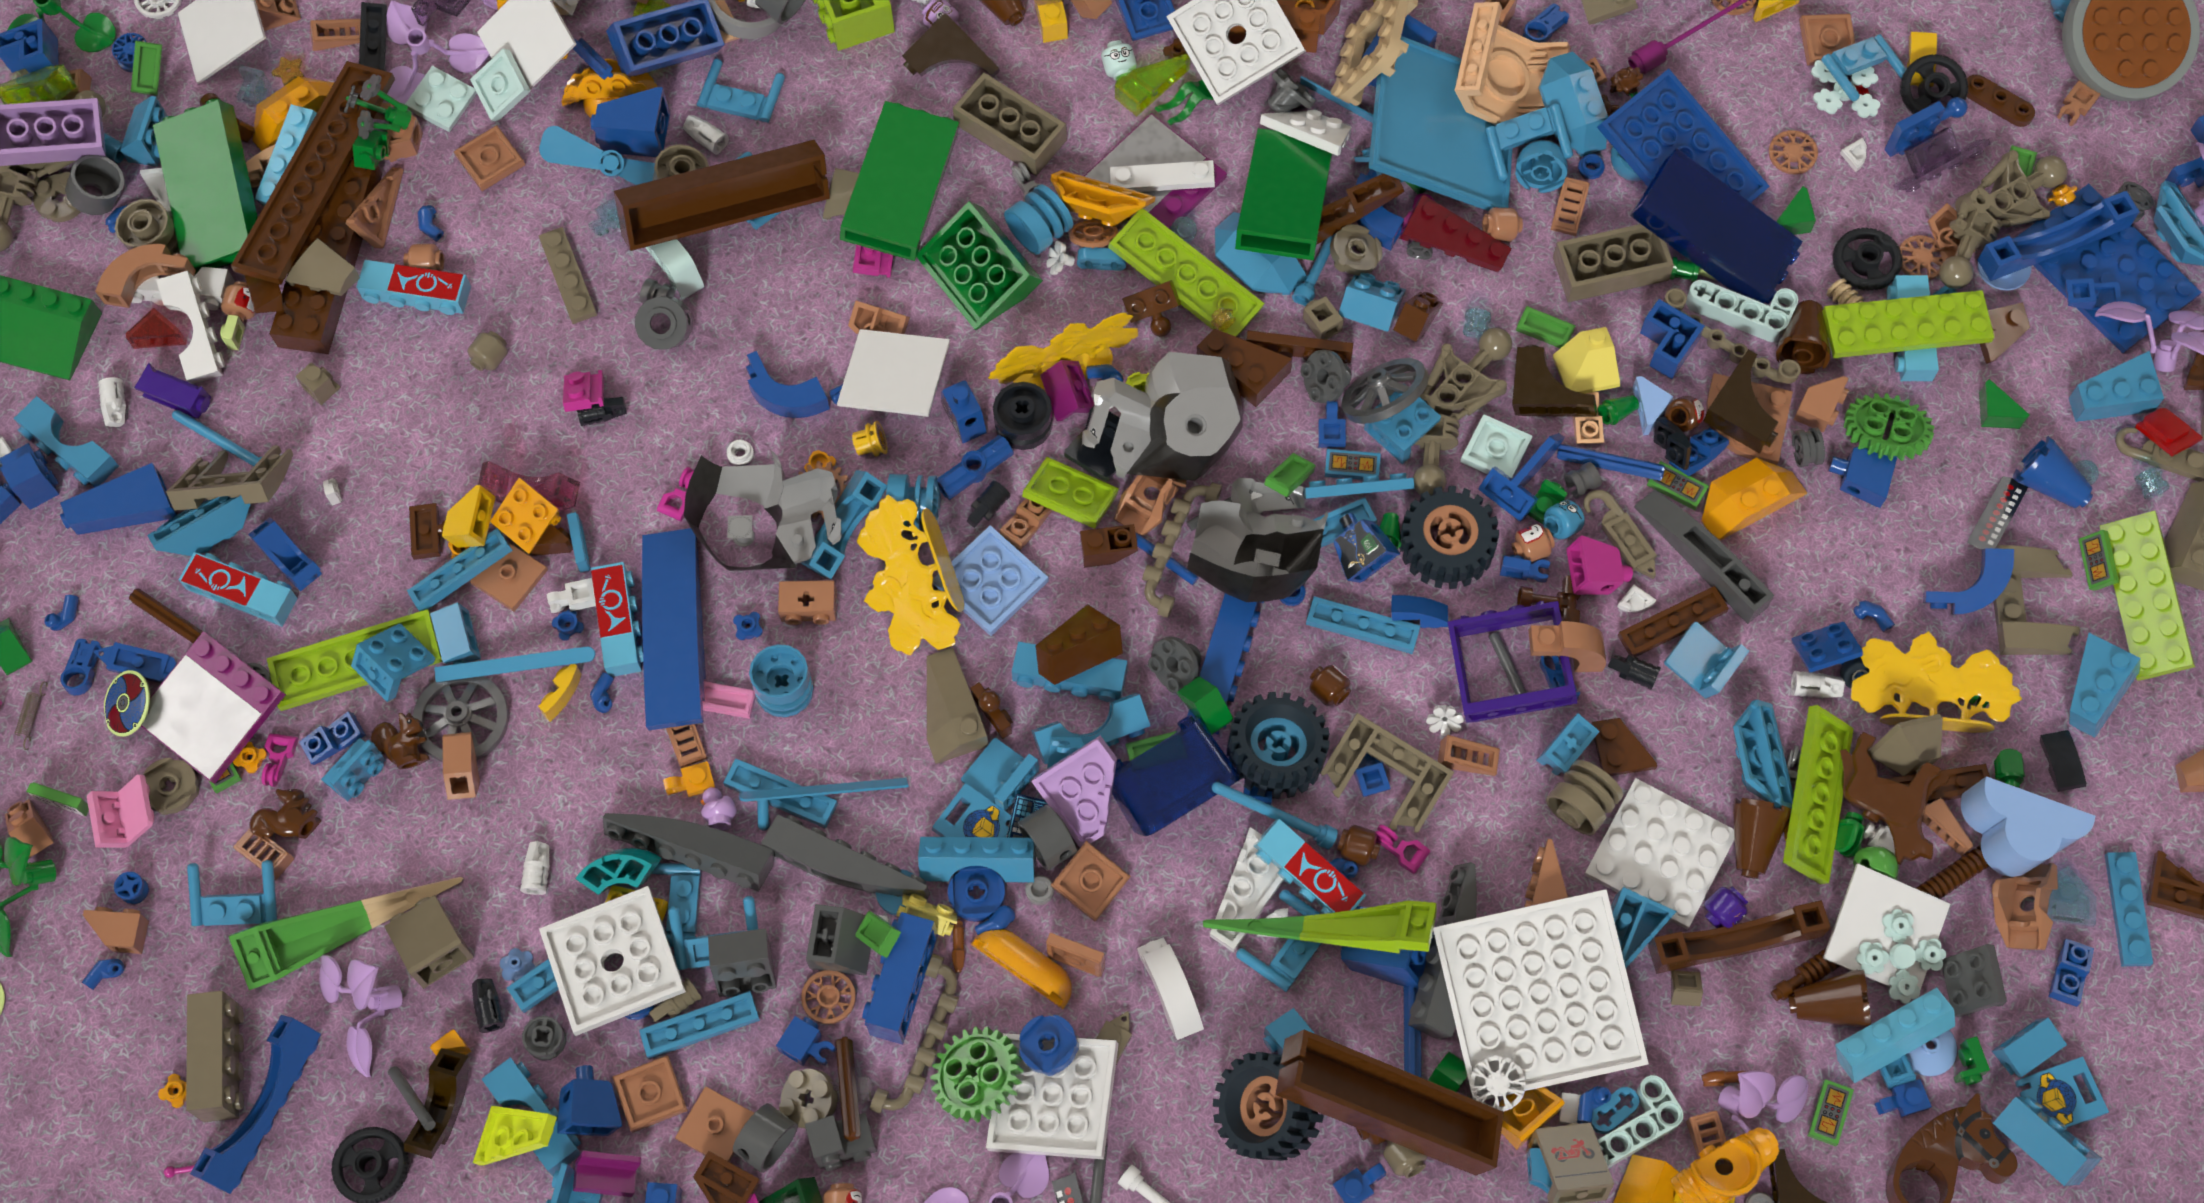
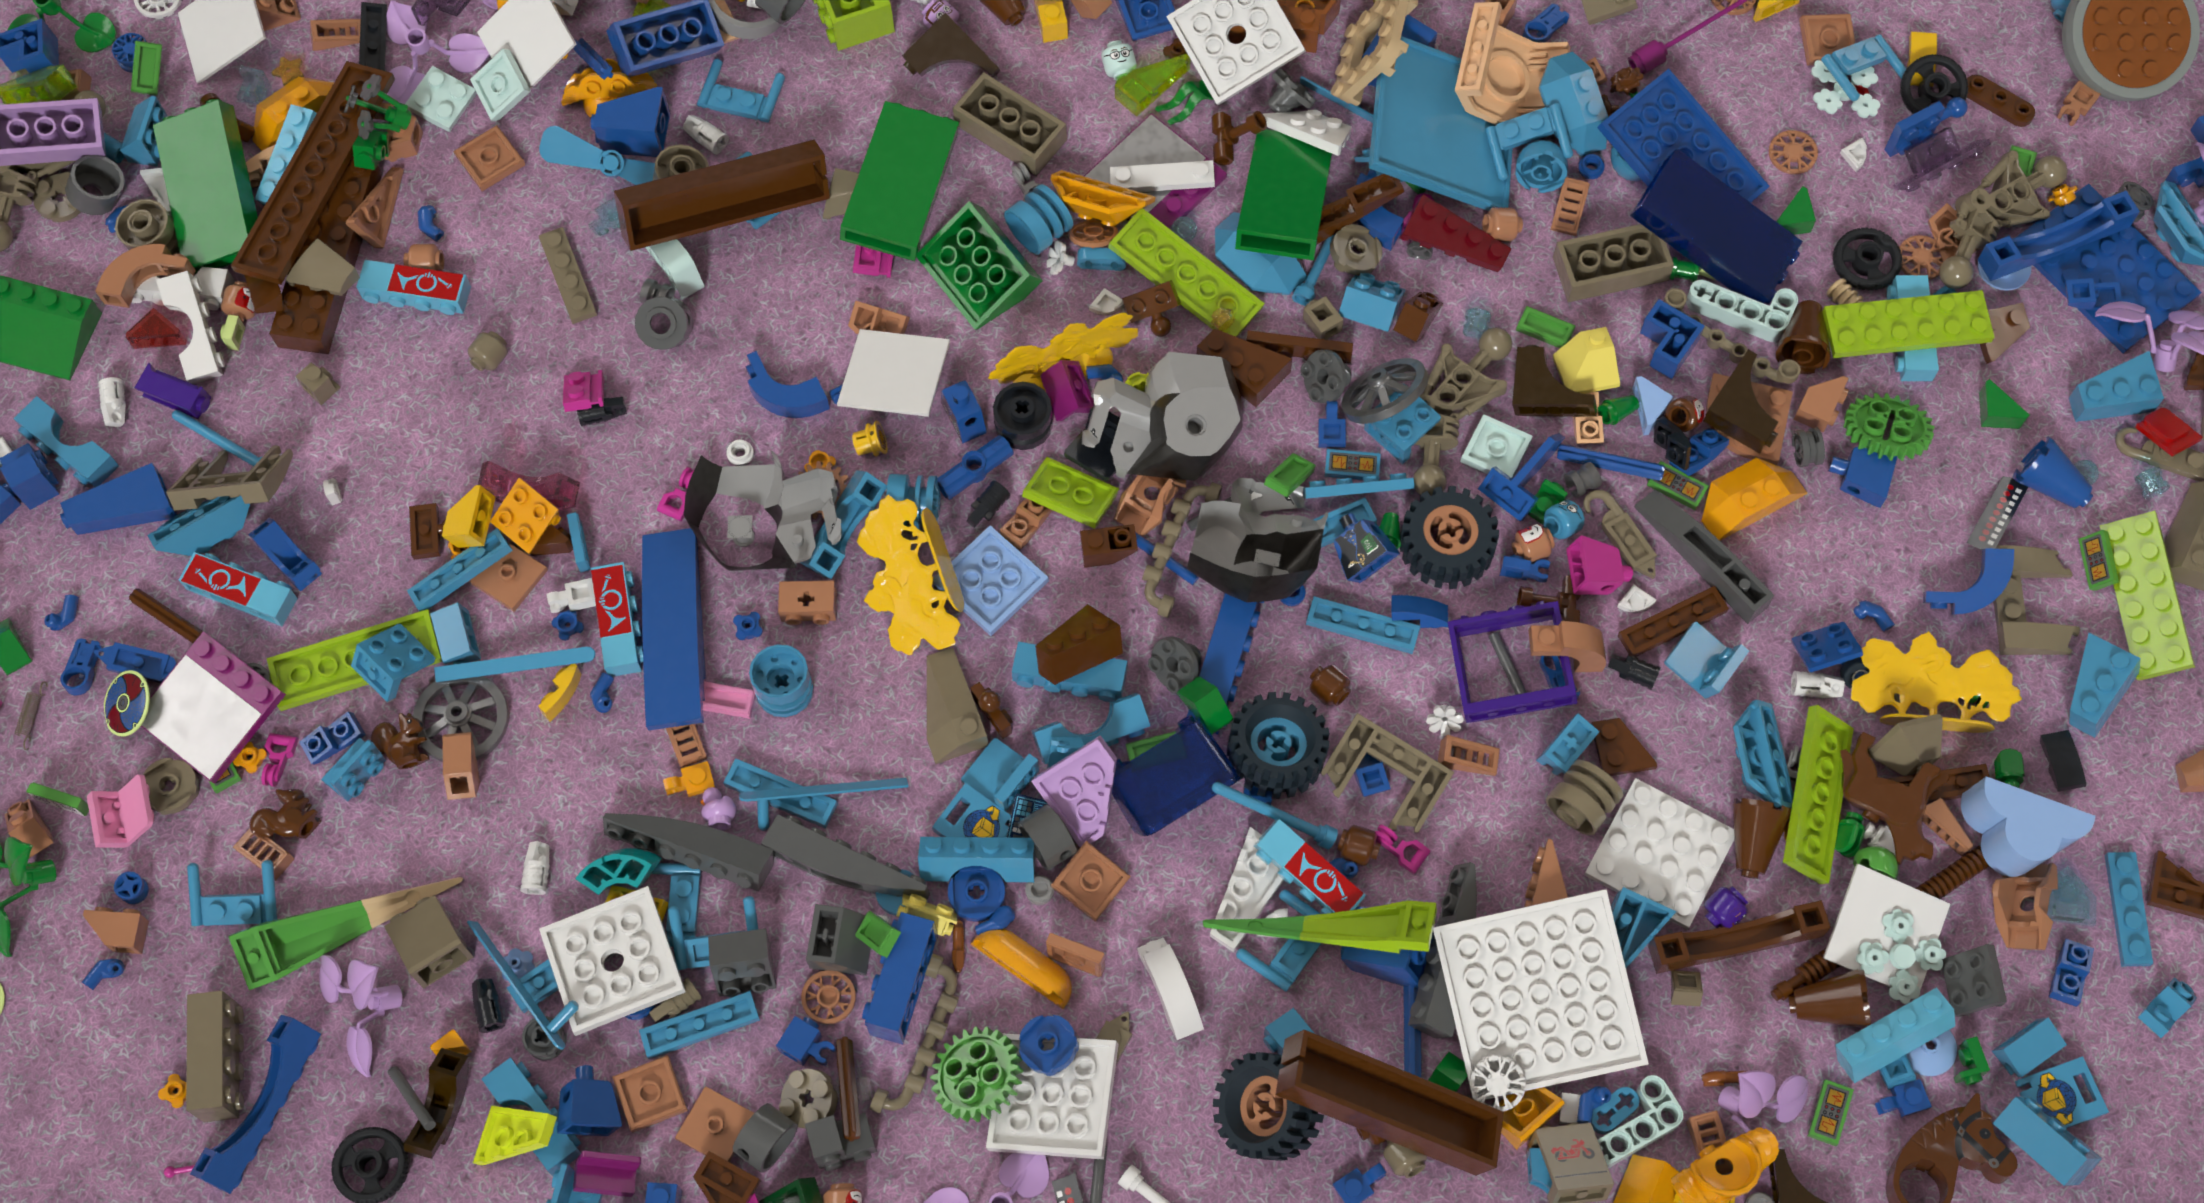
none -> dark azure piece [467,920,579,1050]
none -> white tile [1089,288,1125,315]
none -> reddish brown bar [1211,111,1267,165]
none -> dark azure slope [2138,977,2197,1038]

